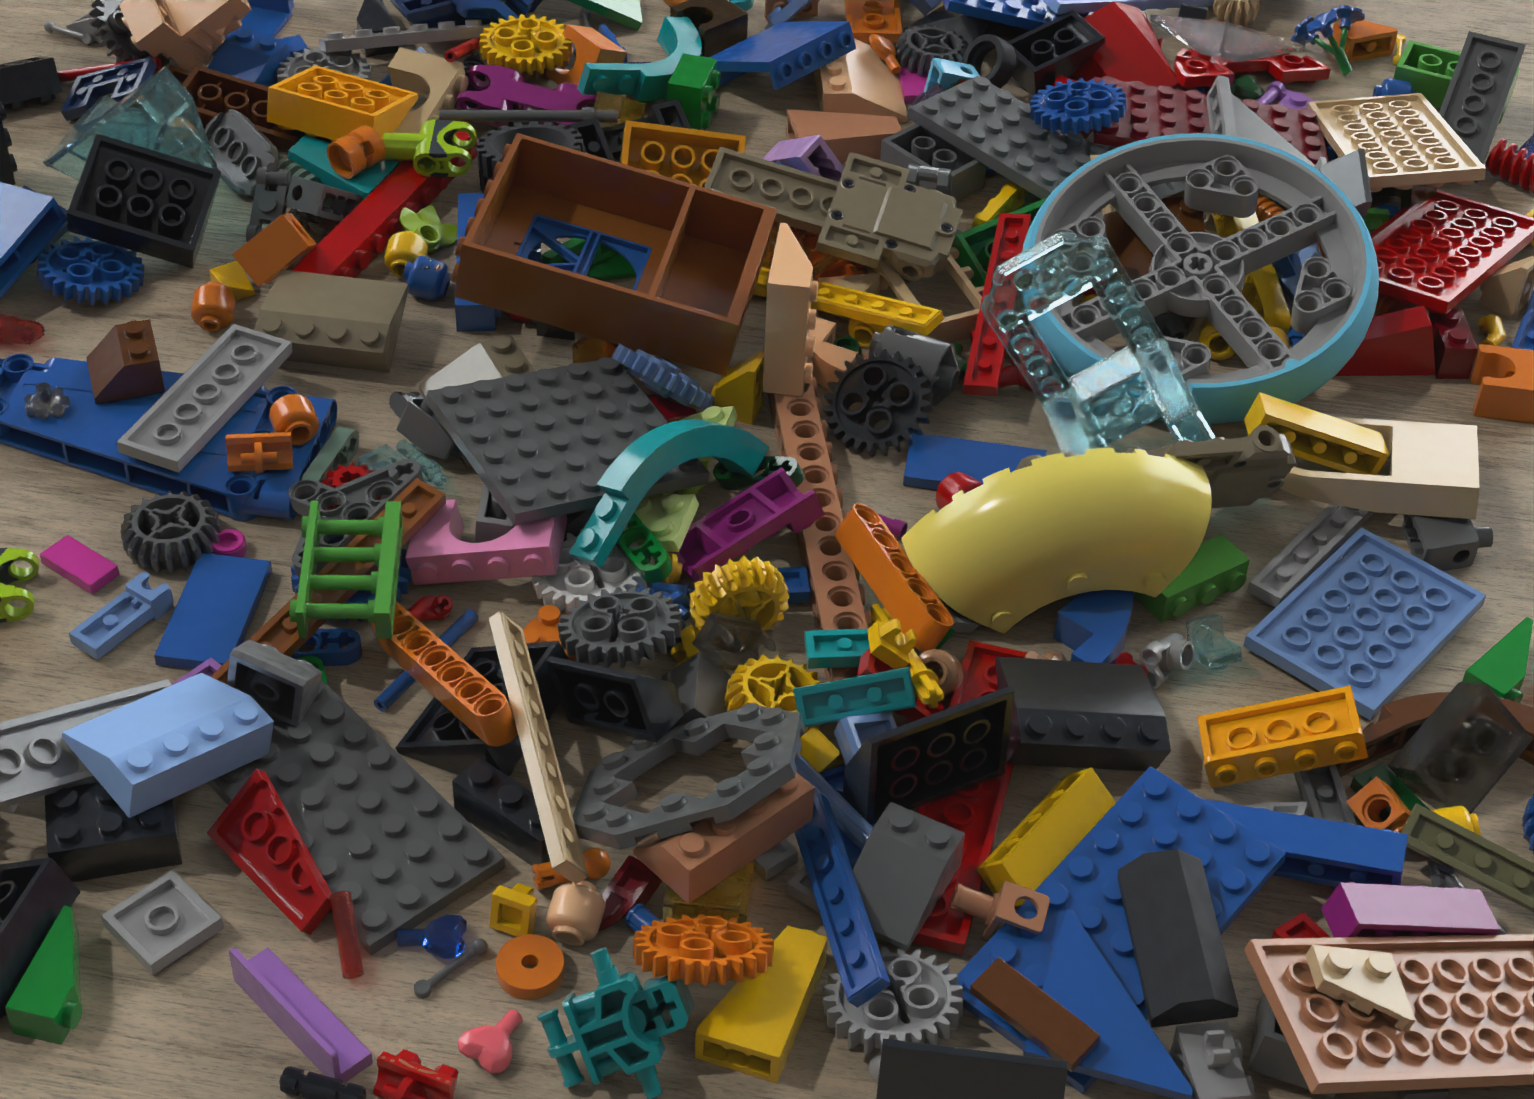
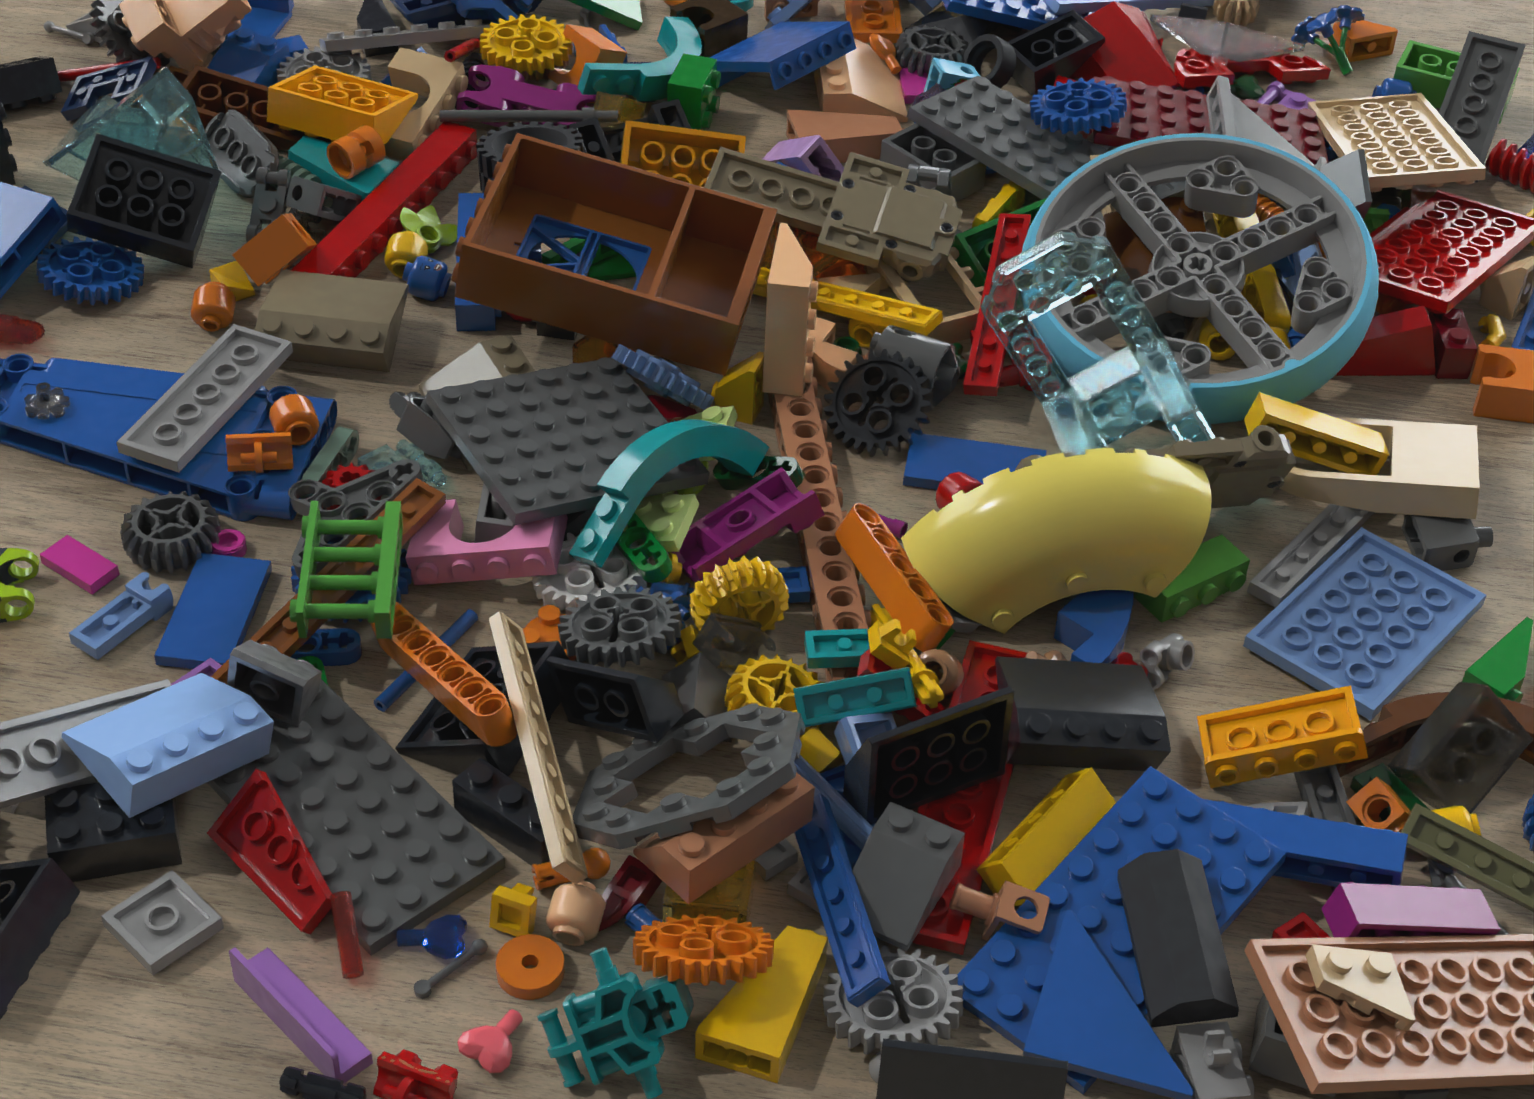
green slope [5,905,82,1045] -> none
reddish brown slope [86,319,165,404] -> none
lime connector [383,119,477,177] -> none
red arm [407,594,453,622] -> none
reddish brown tile [970,957,1100,1073] -> none
clear light blue bracket [1186,614,1242,670] -> none
yellow hinge [1392,34,1406,65] -> none

